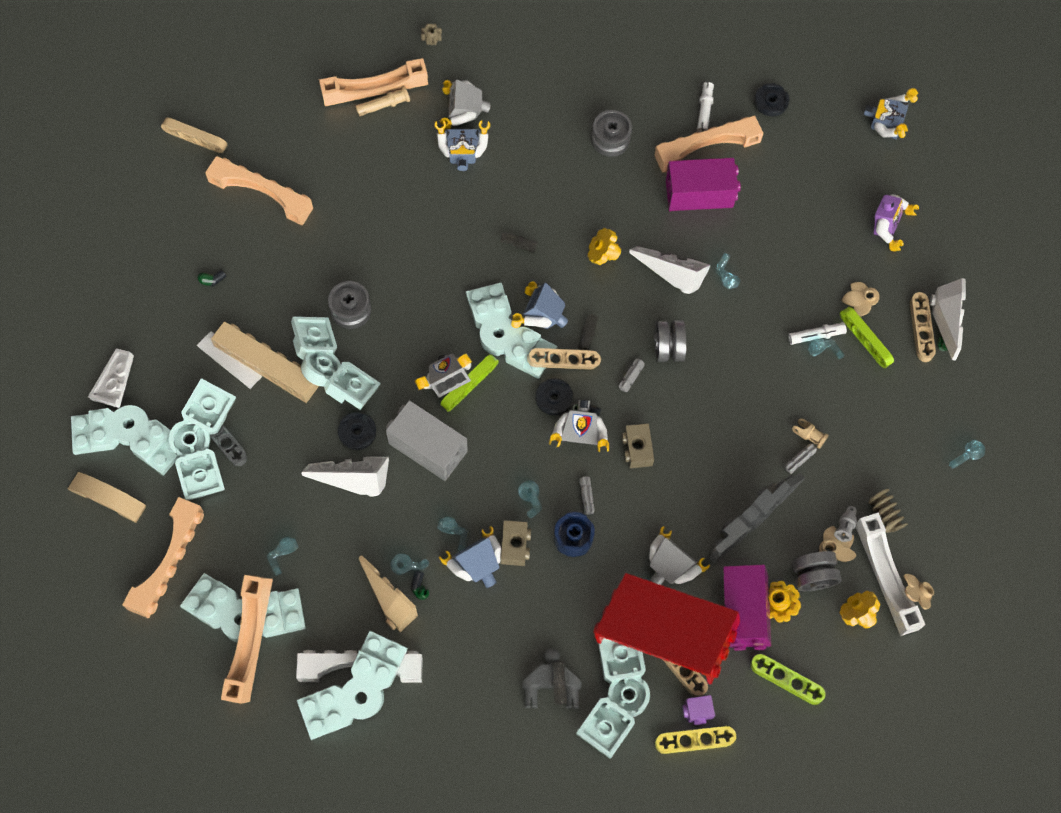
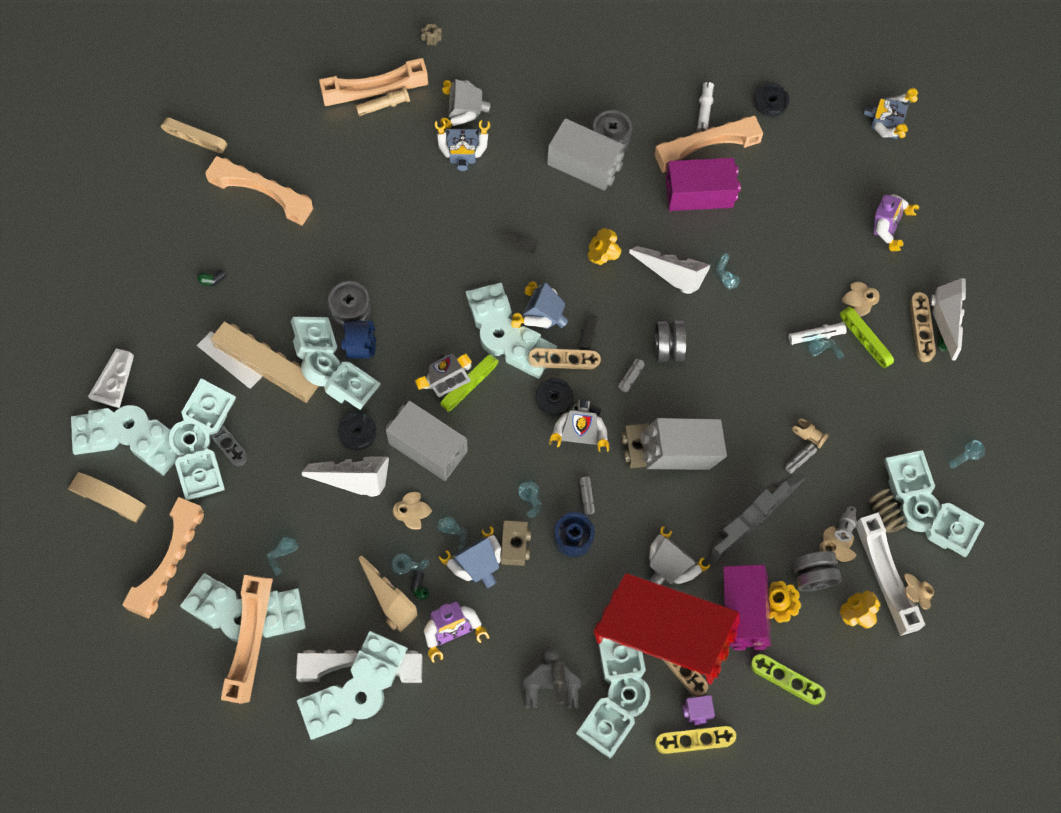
none -> dark blue brick [341,321,376,359]
none -> tan plate [392,492,432,530]
none -> torso [424,602,489,662]
none -> light grey brick [548,118,624,191]
none -> light grey brick [640,418,727,470]
none -> light aqua plate [884,450,985,557]

